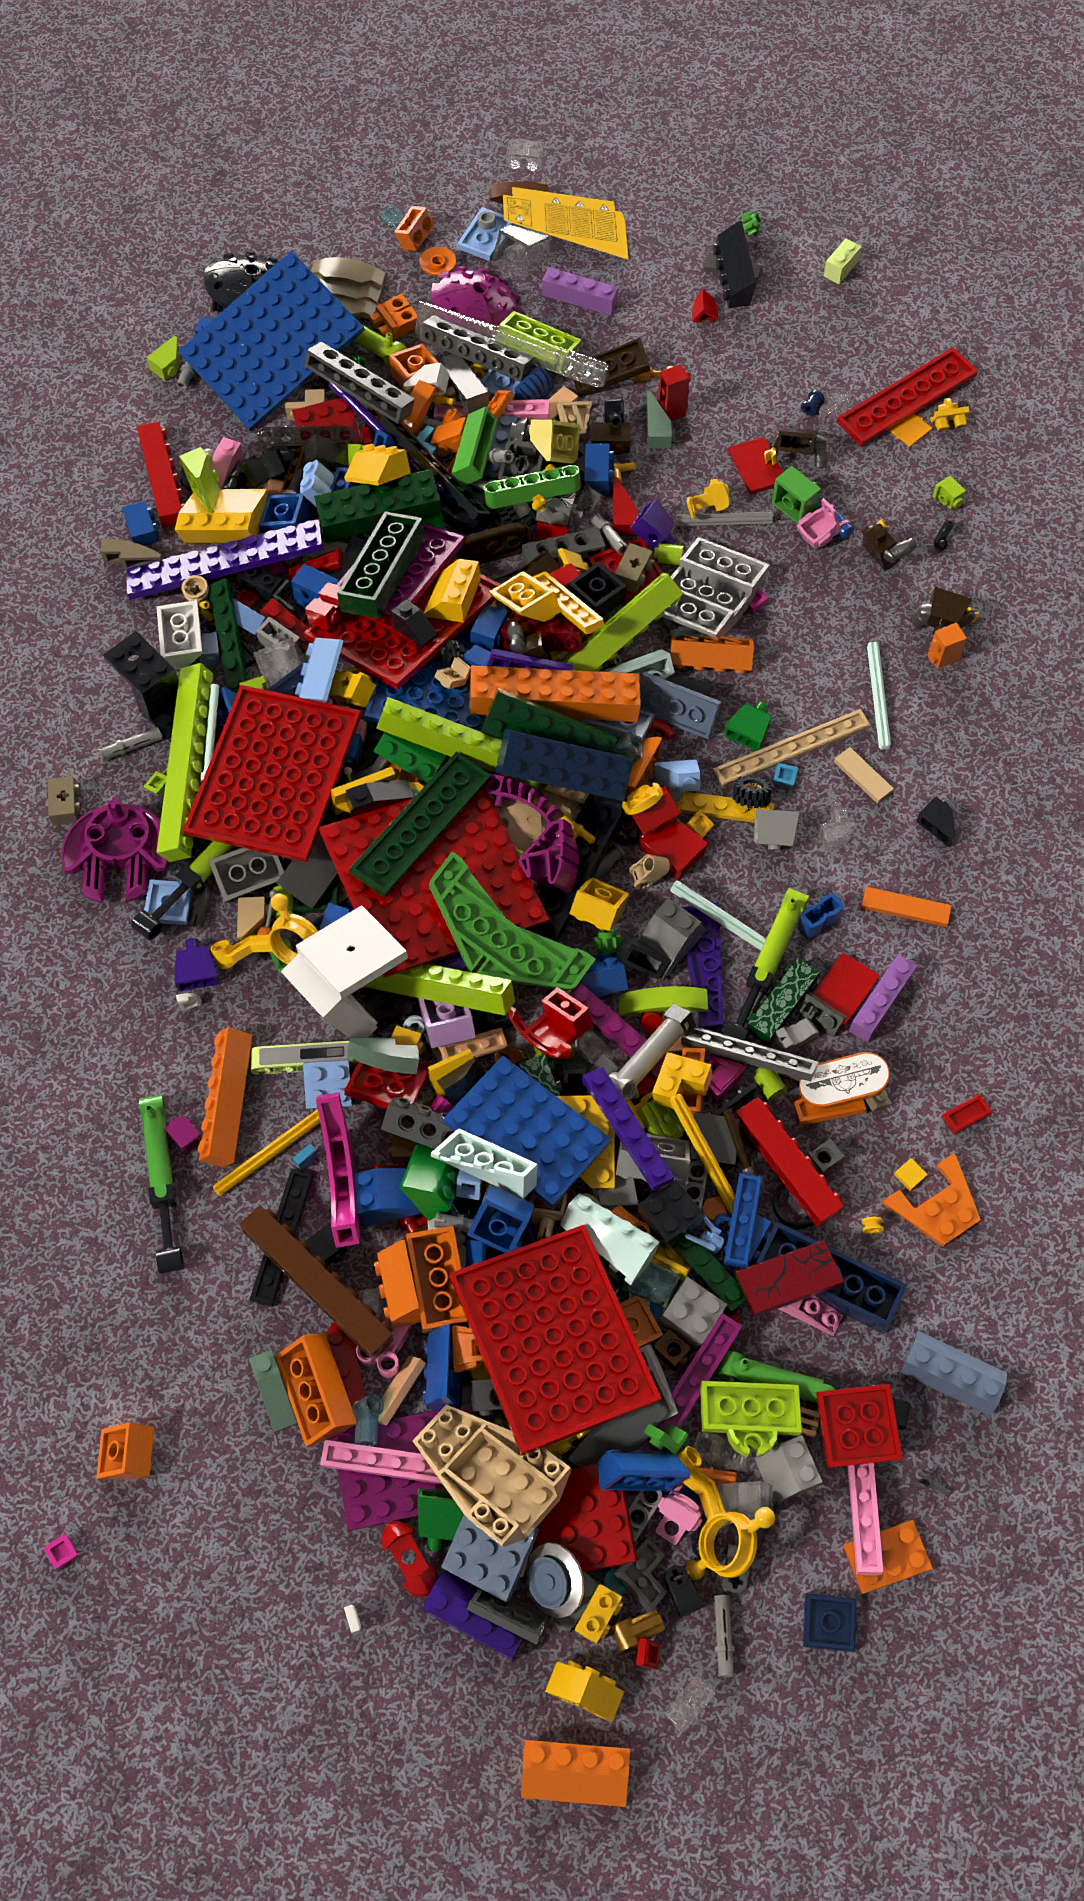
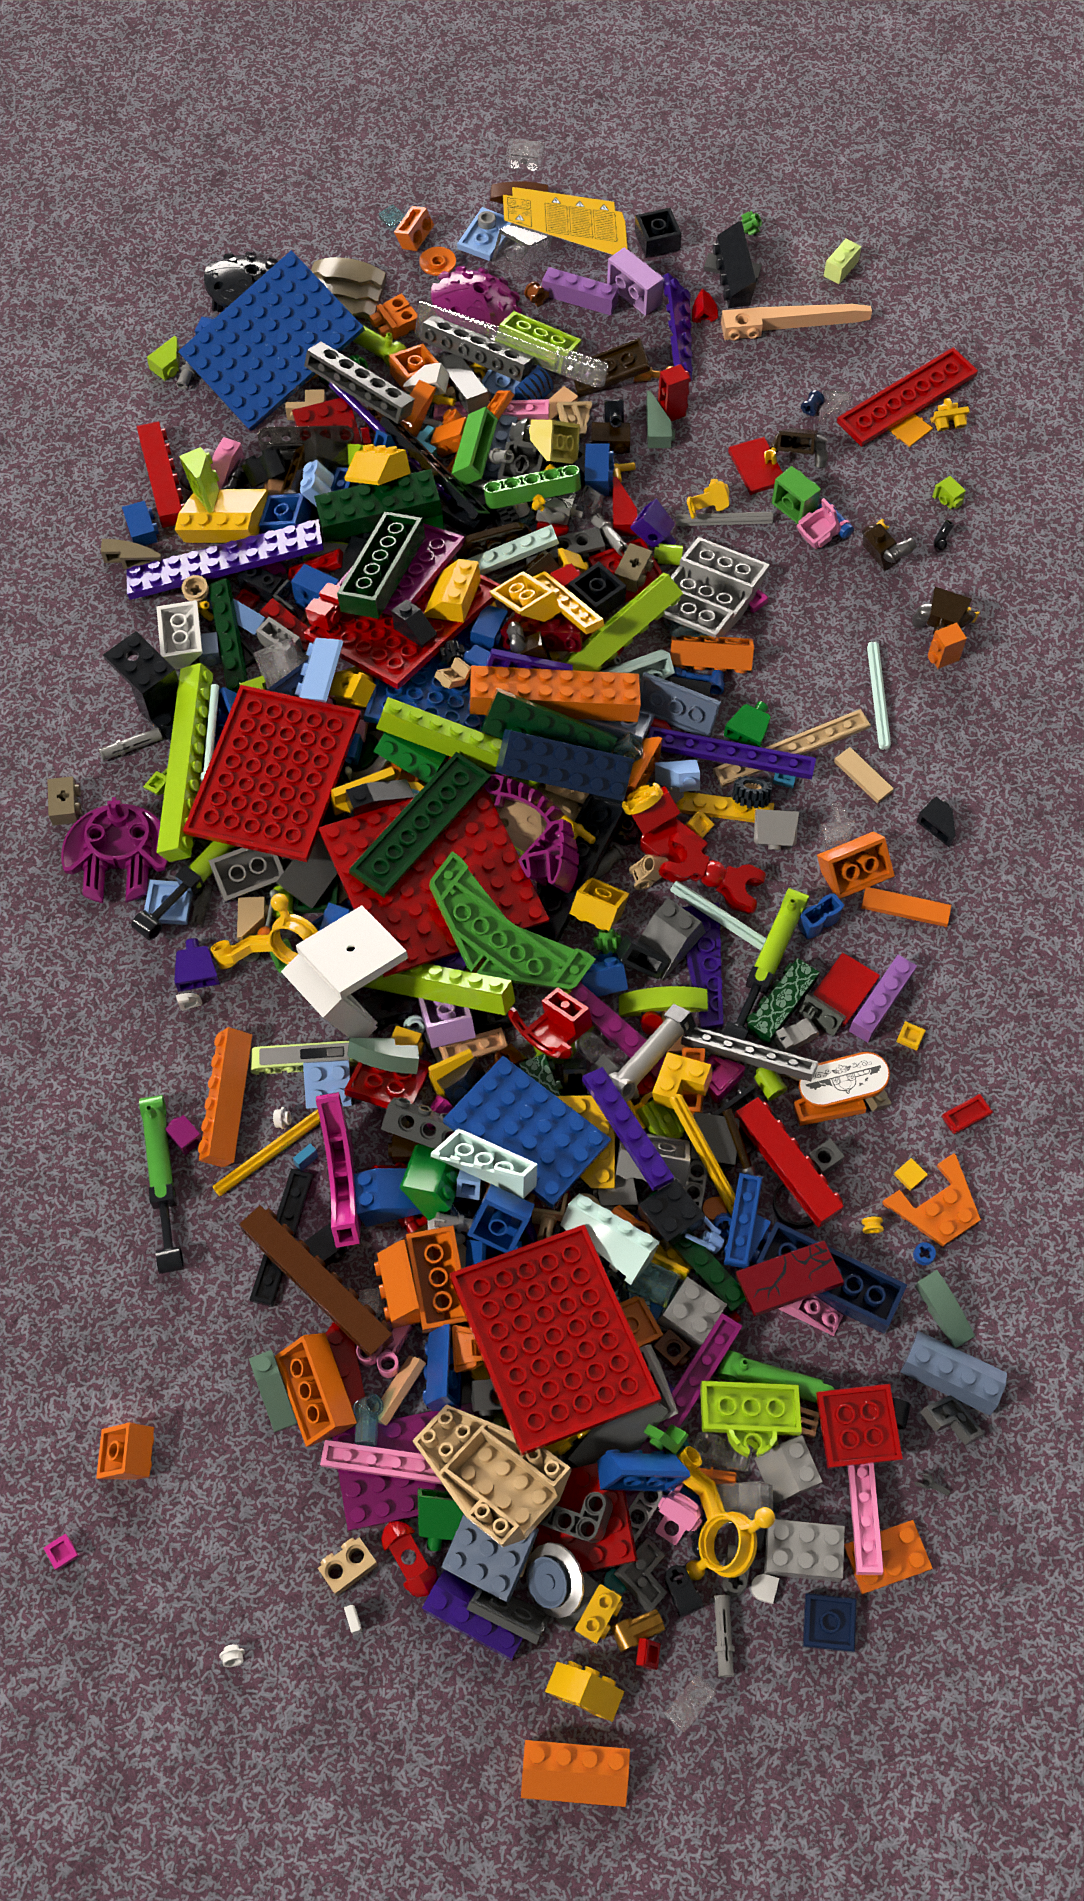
none -> white plate [219,1644,245,1667]
none -> white plate [273,1107,292,1129]
none -> tan brick [318,1537,378,1596]
none -> light aqua plate [467,524,559,575]
none -> dark orange brick [524,281,549,307]
none -> dark grey beam [539,1492,613,1543]
none -> lavender brick [607,247,664,316]
none -> black brick [634,207,682,258]
none -> dark purple plate [648,726,816,780]
none -> red piece [659,833,766,914]
none -> dark purple wing [662,273,693,381]
none -> blue brick [672,667,725,695]
none -> light nougat piece [721,304,872,340]
none -> white tile [751,1574,779,1604]
none -> light grey brick [764,1519,845,1582]
none -> orange slope [817,831,895,899]
none -> yellow tile [896,1021,926,1051]
none -> blue bush [913,1242,936,1265]
none -> sand green slope [915,1270,975,1348]
none -> dark grey plate [920,1395,985,1446]

